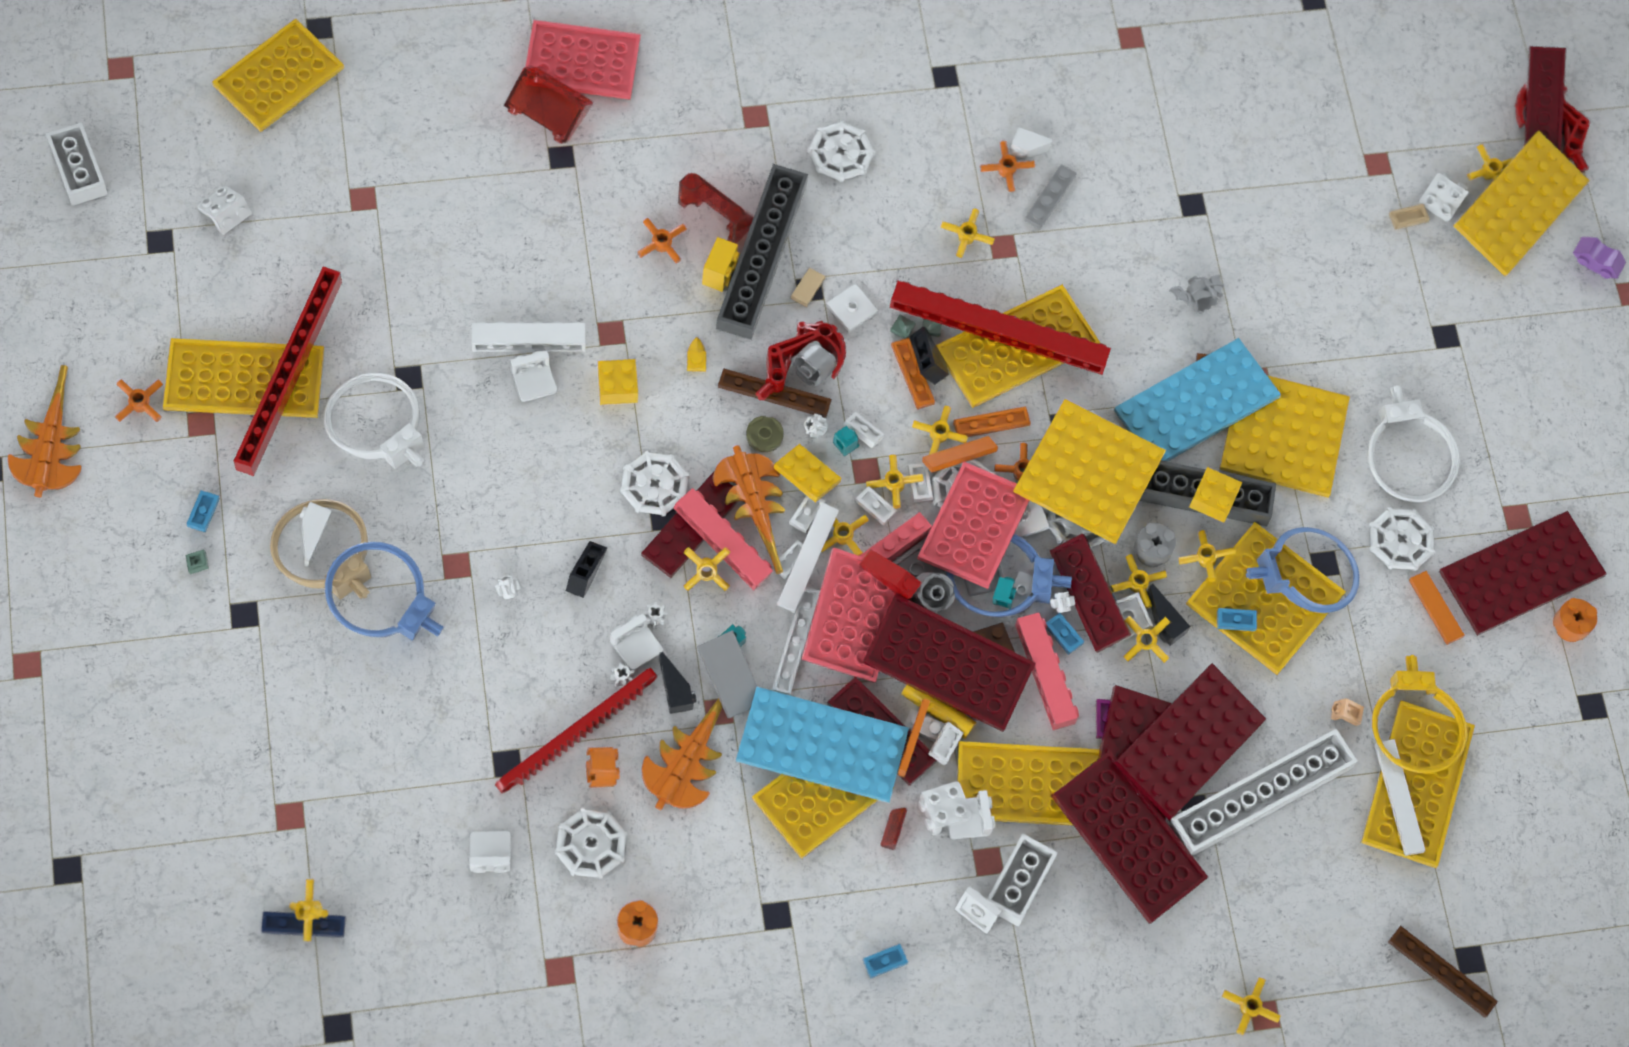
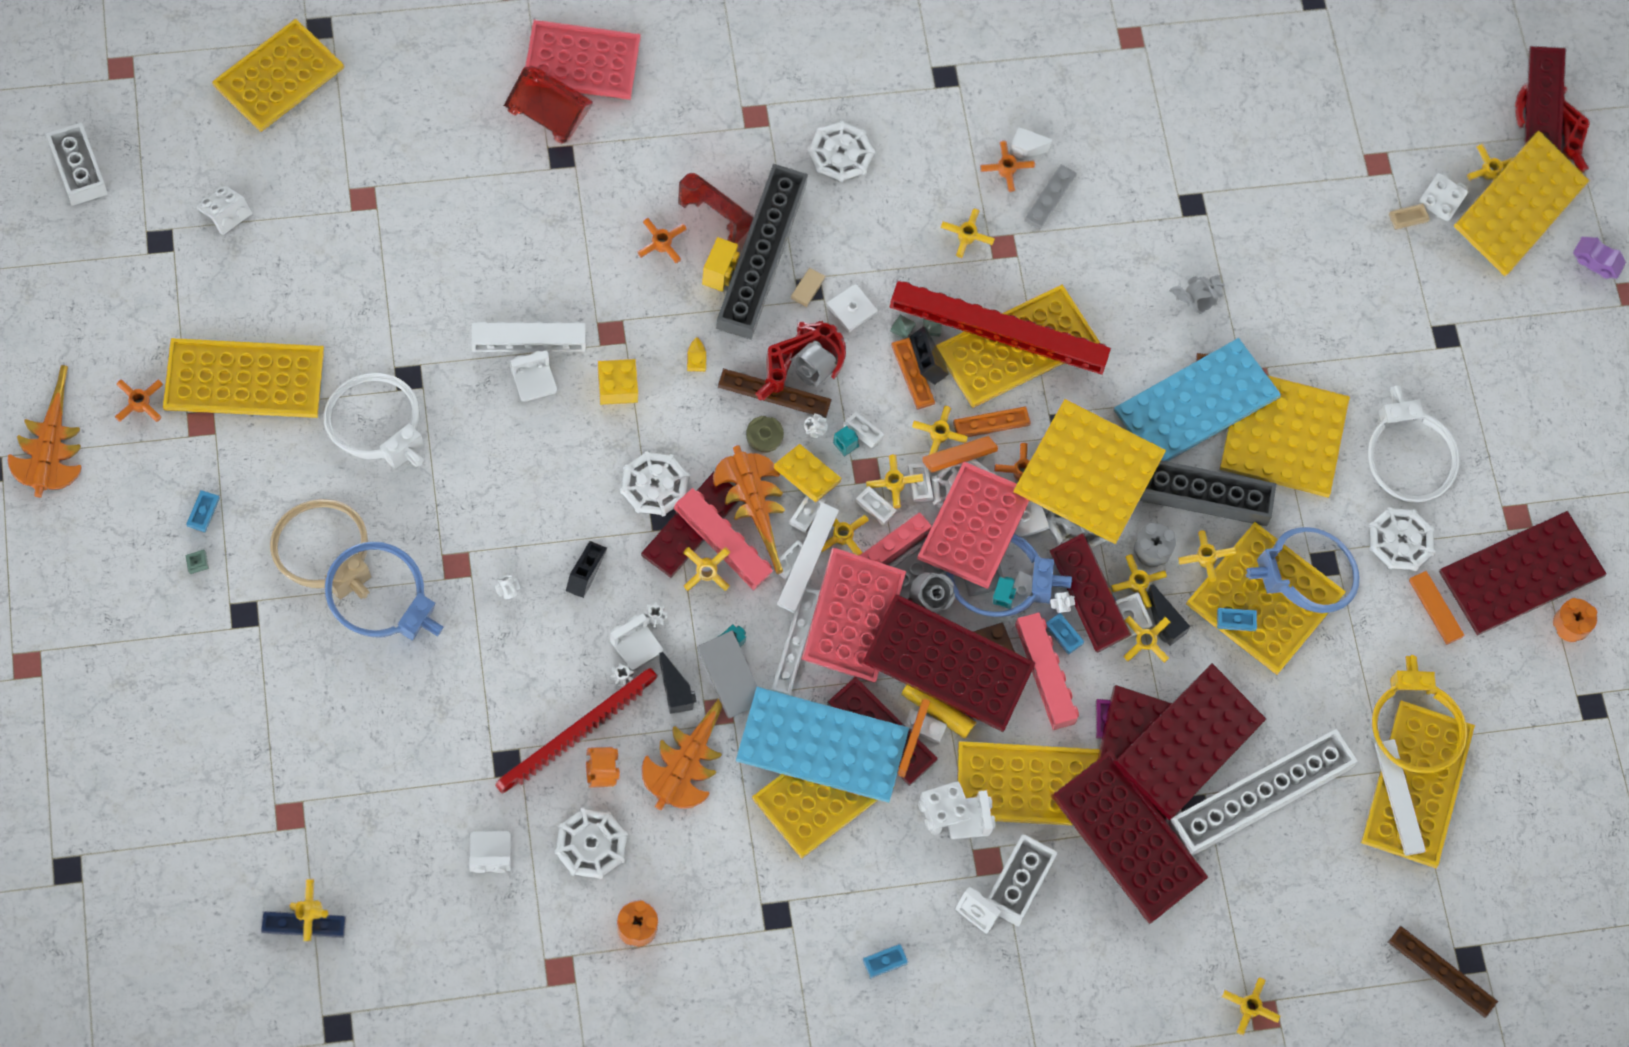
red brick [233,266,342,476] -> none
white slope [300,502,332,567] -> none
red slope [859,549,922,599] -> none
clear red slope [880,807,907,850] -> none
white plate [929,722,963,765] -> none
yellow brick [1189,467,1242,523] -> none
light nougat bracket [1331,698,1364,726] -> none

